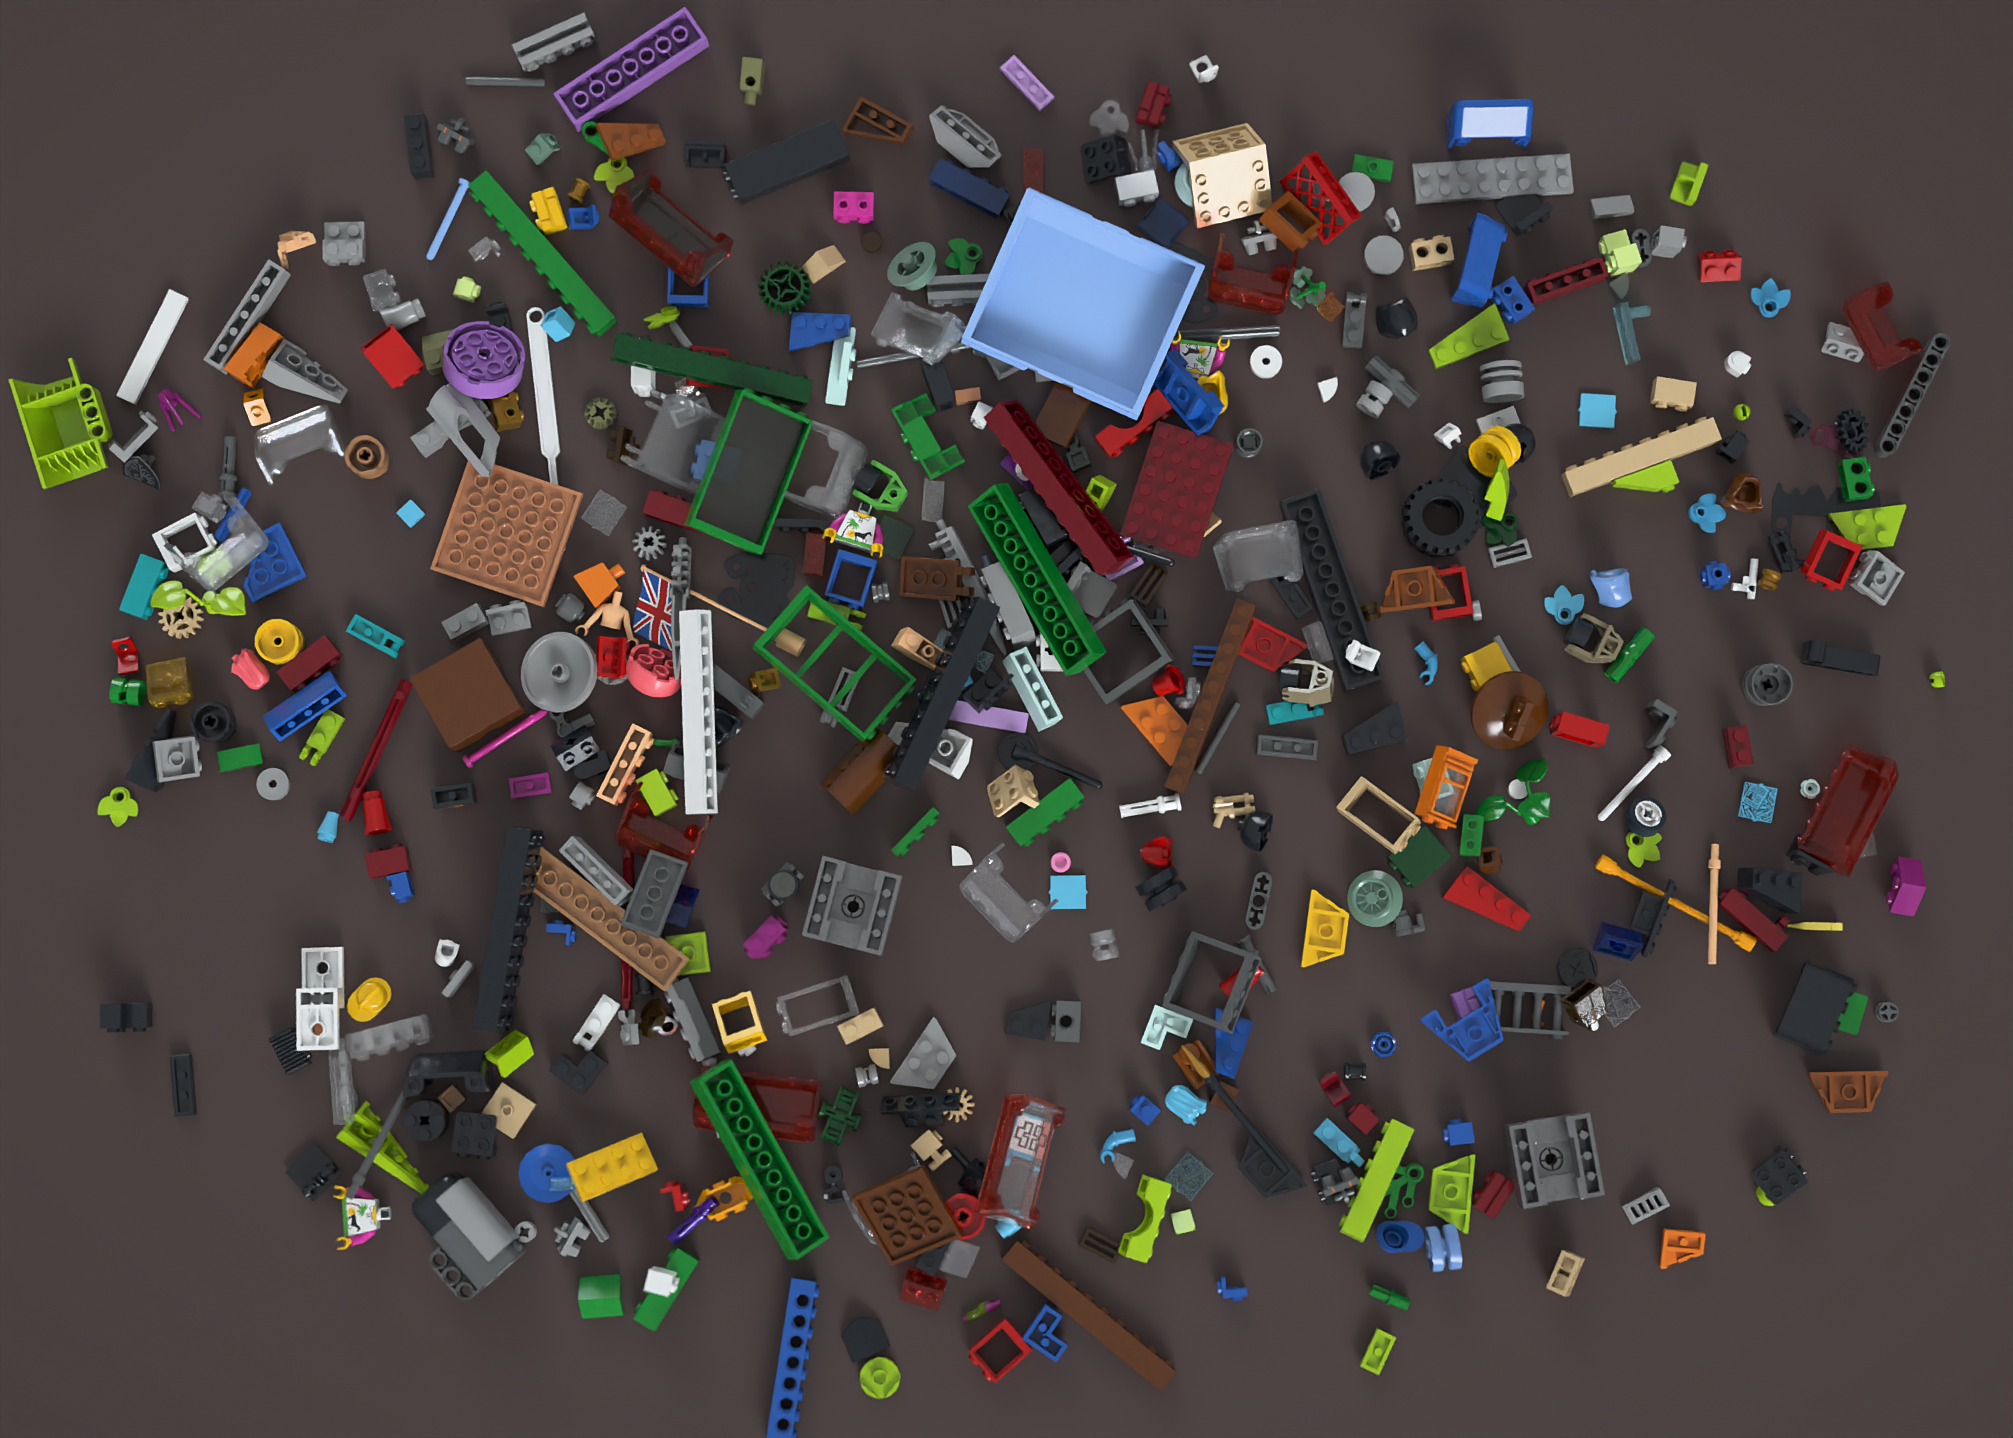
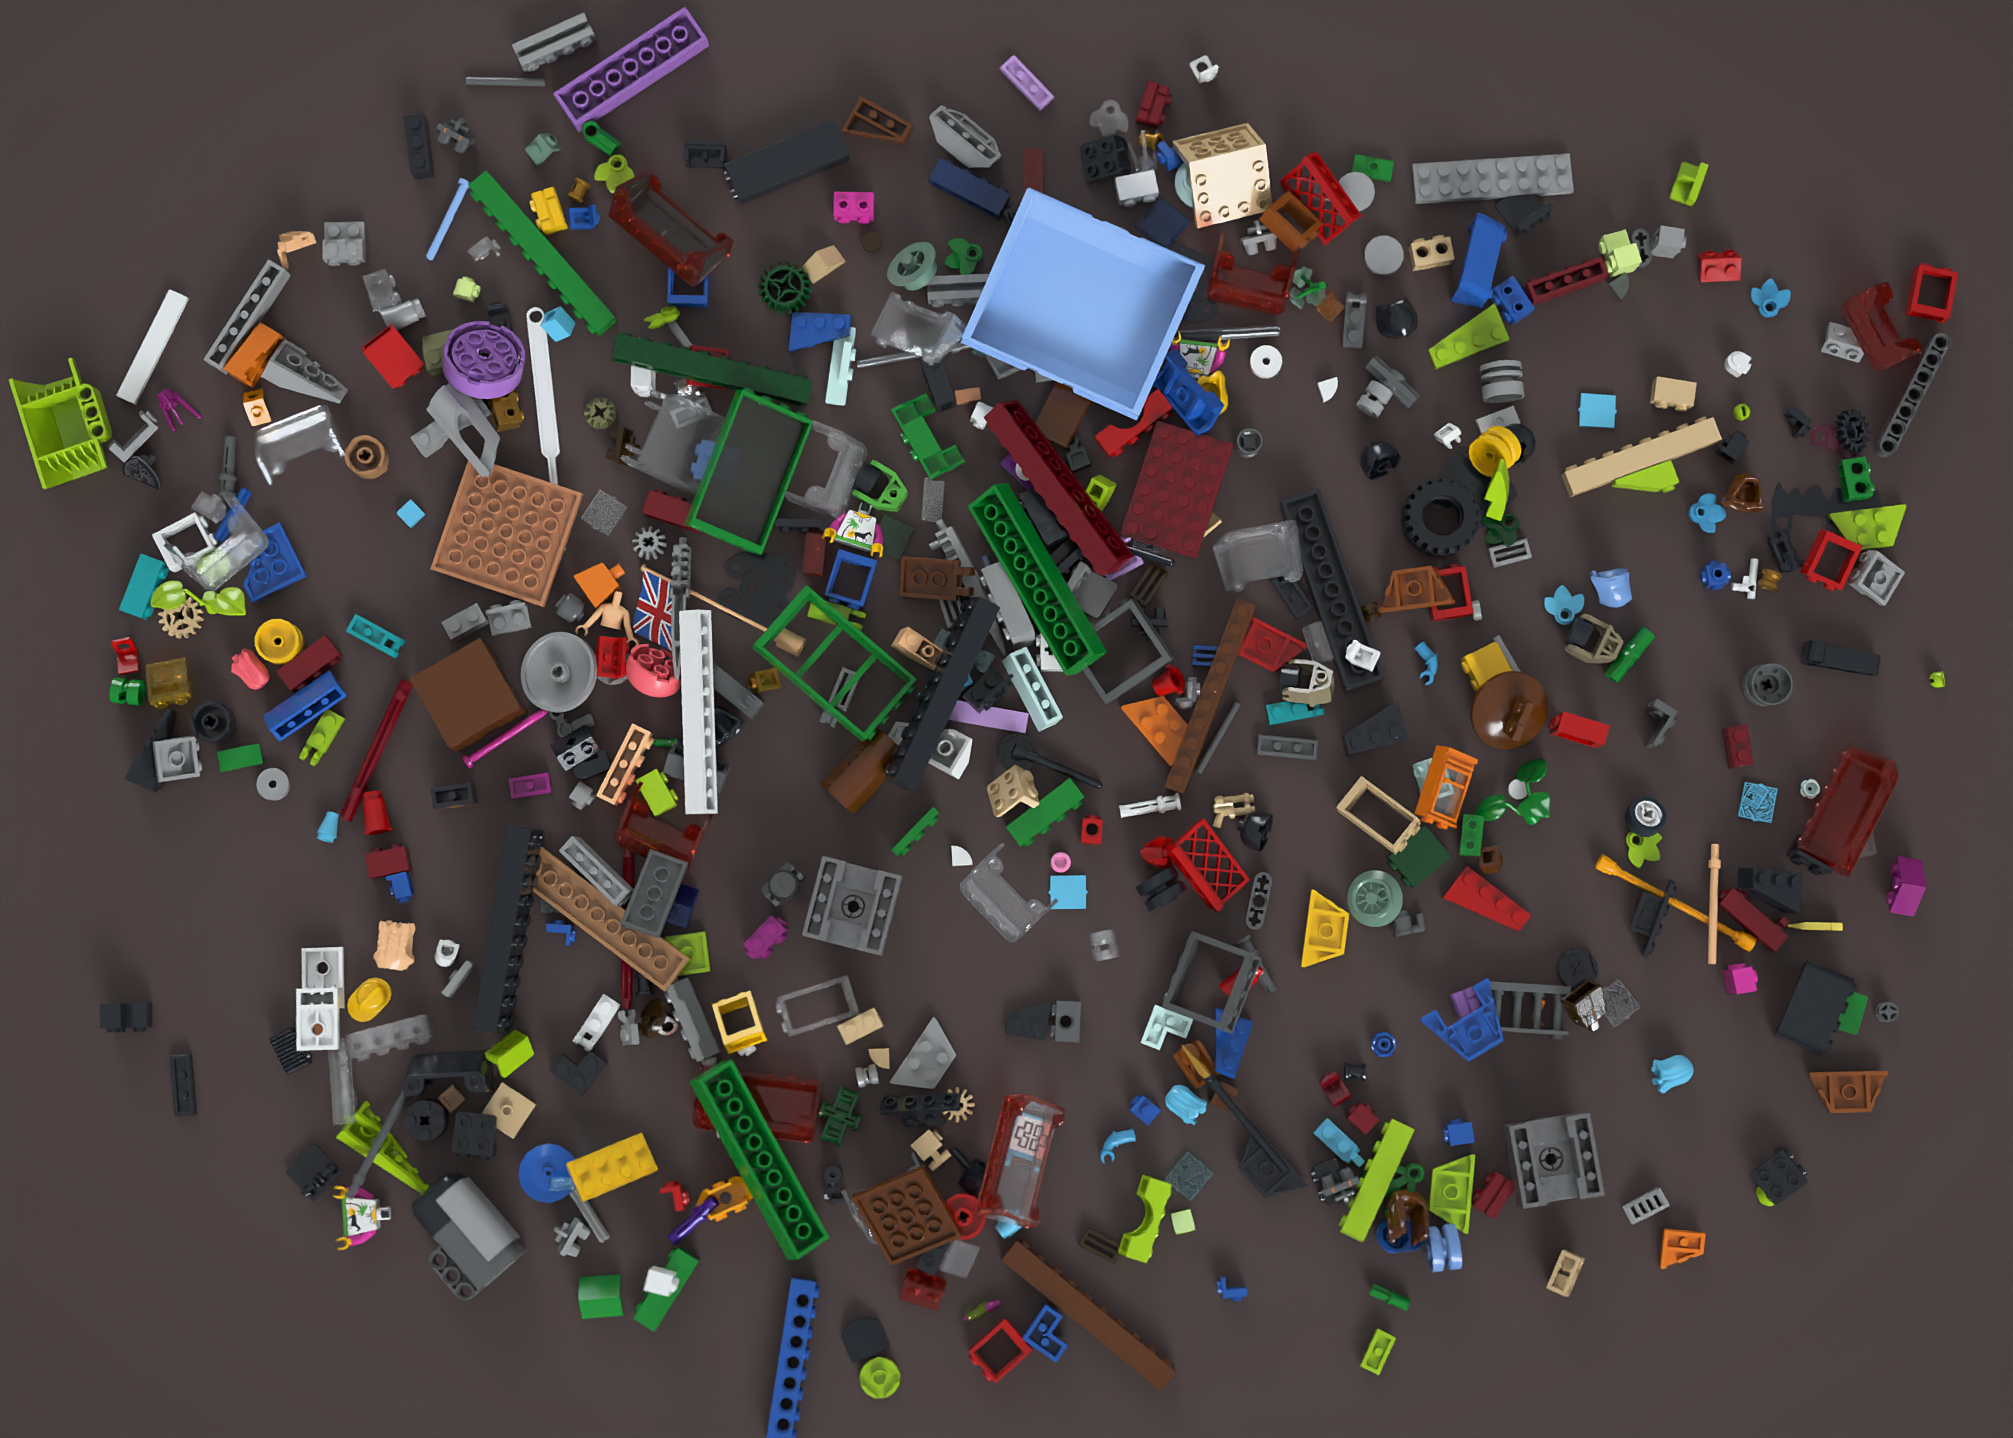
lime plate [97,787,138,827] -> none
light grey wheel [514,1221,537,1243] -> none
dark orange wing [596,123,666,161] -> none
olive torso [740,57,766,105] -> none
dark grey wheel [871,581,890,603] -> none
clear tile [1114,1151,1134,1179] -> none
light grey tile [1384,207,1400,232] -> none
windscreen [1446,99,1534,149] -> none
light grey slope [1590,195,1634,219] -> none
clear blue slope [1592,922,1643,961] -> none
white piece [1598,745,1671,821] -> none
clear light blue piece [1613,302,1651,365] -> none
none -> light nougat piece [373,920,416,970]
none -> red brick [1080,815,1103,845]
none -> pearl gold bush [1138,129,1164,151]
none -> red fence [1164,818,1250,912]
none -> reddish brown piece [1386,1190,1429,1246]
none -> medium azure piece [1651,1055,1694,1094]
none -> dark pink brick [1722,963,1758,994]
none -> red window [1905,263,1958,323]

